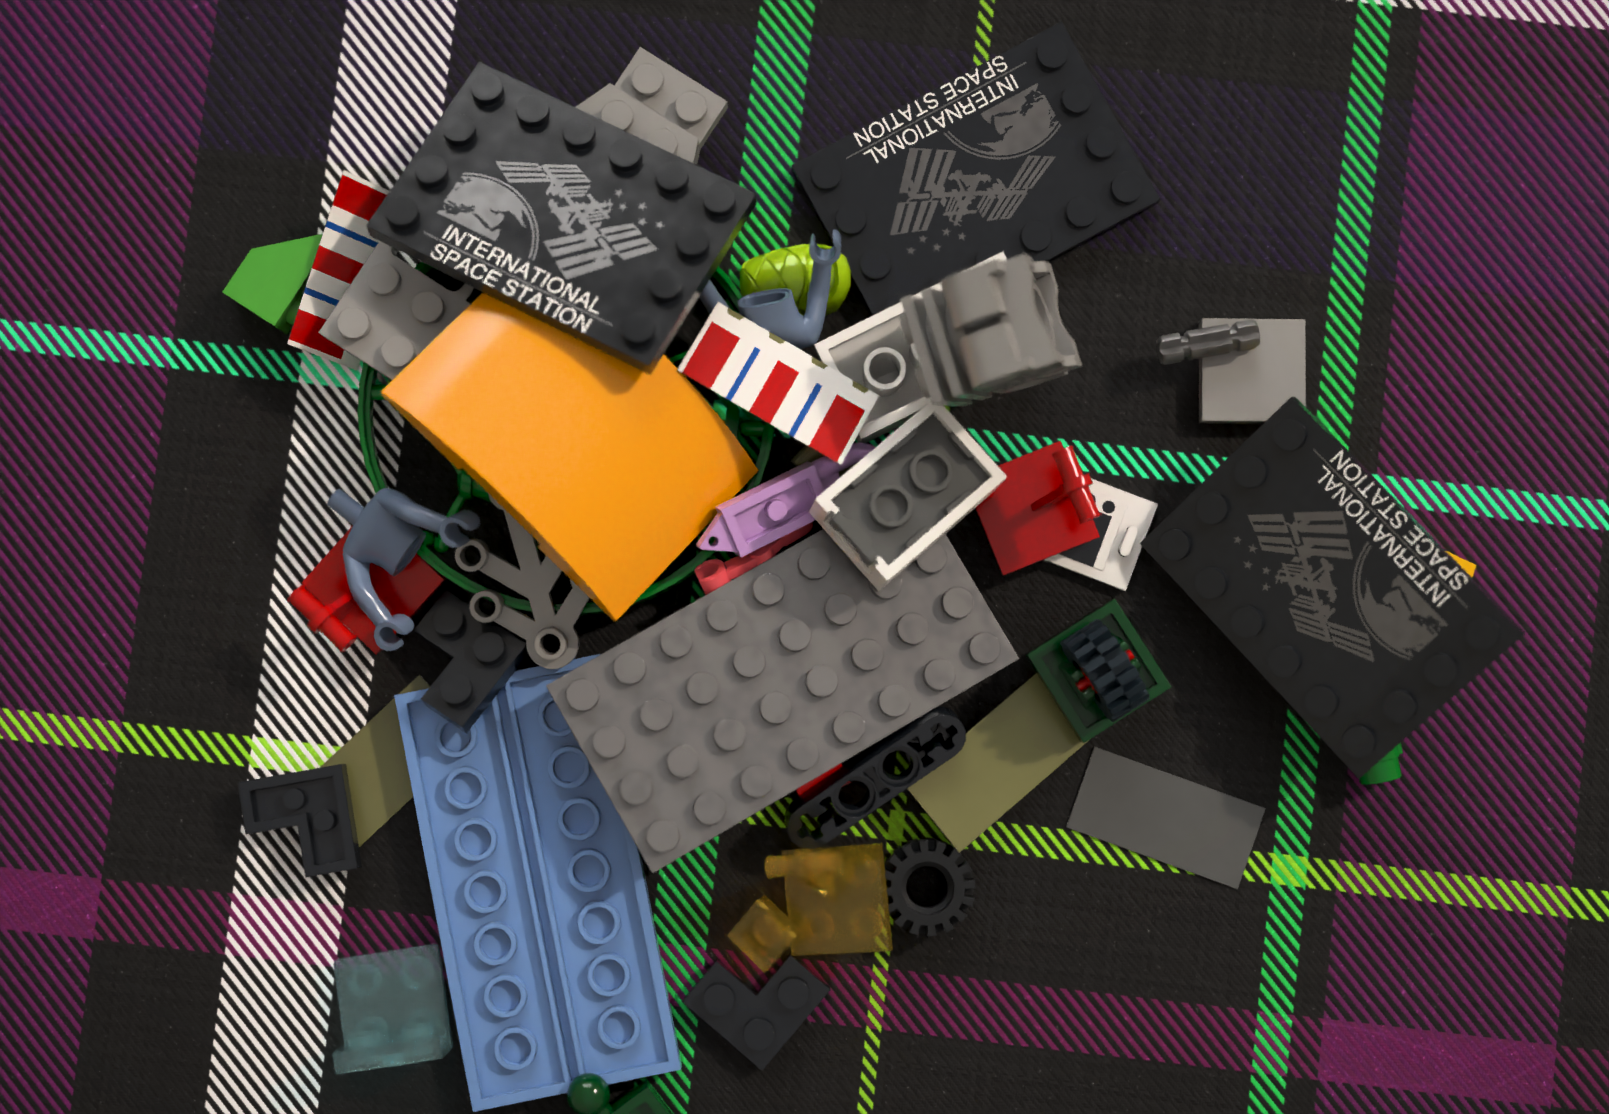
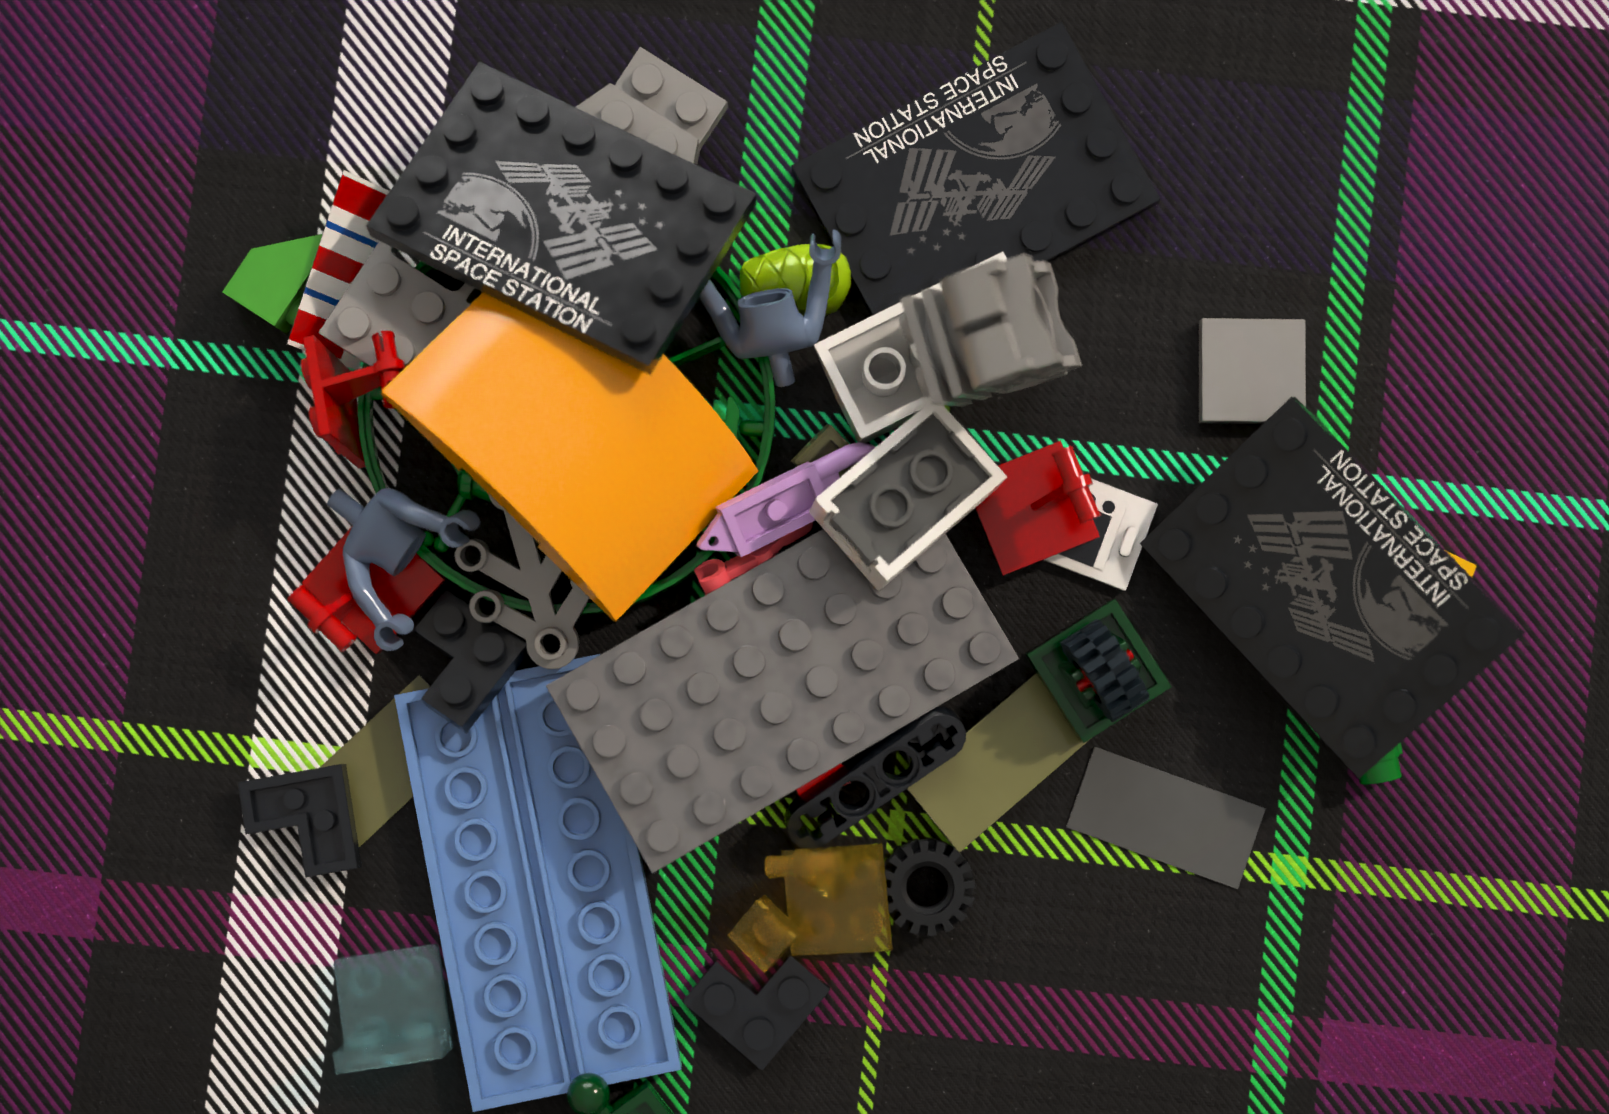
sticker [677,302,879,465] -> none
flat silver axle [1156,319,1260,365] -> none
none -> red plate [301,330,405,469]

